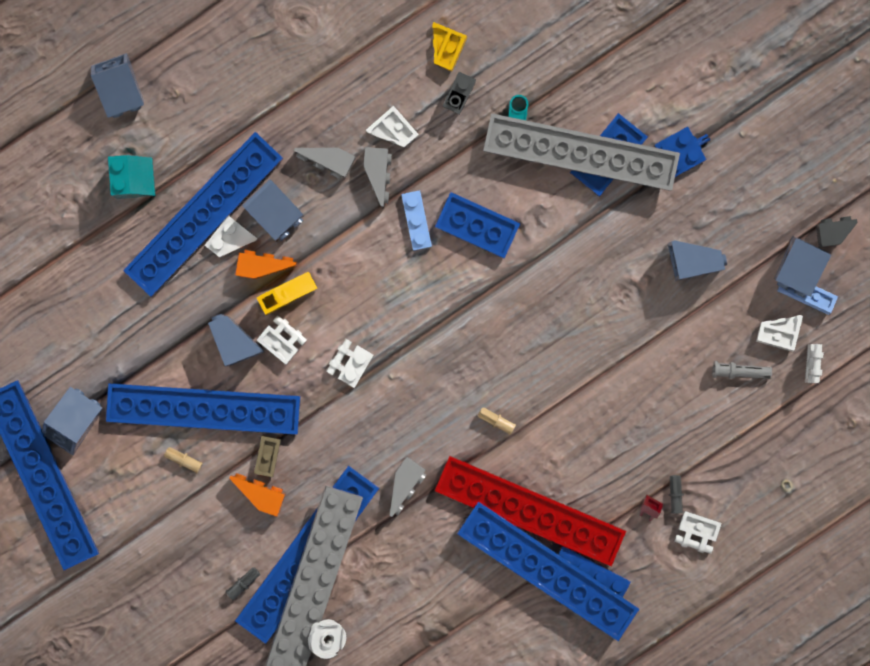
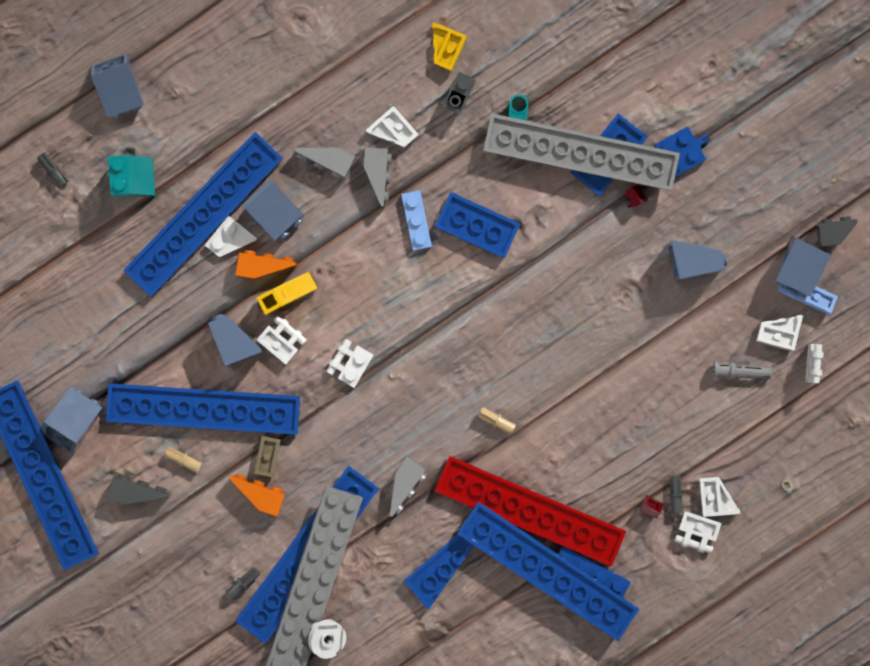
none -> dark grey axle [37,152,69,189]
none -> dark grey slope [106,474,171,505]
none -> blue wing [404,534,474,610]
none -> dark red tile [622,184,648,208]
none -> white wing [699,477,740,517]

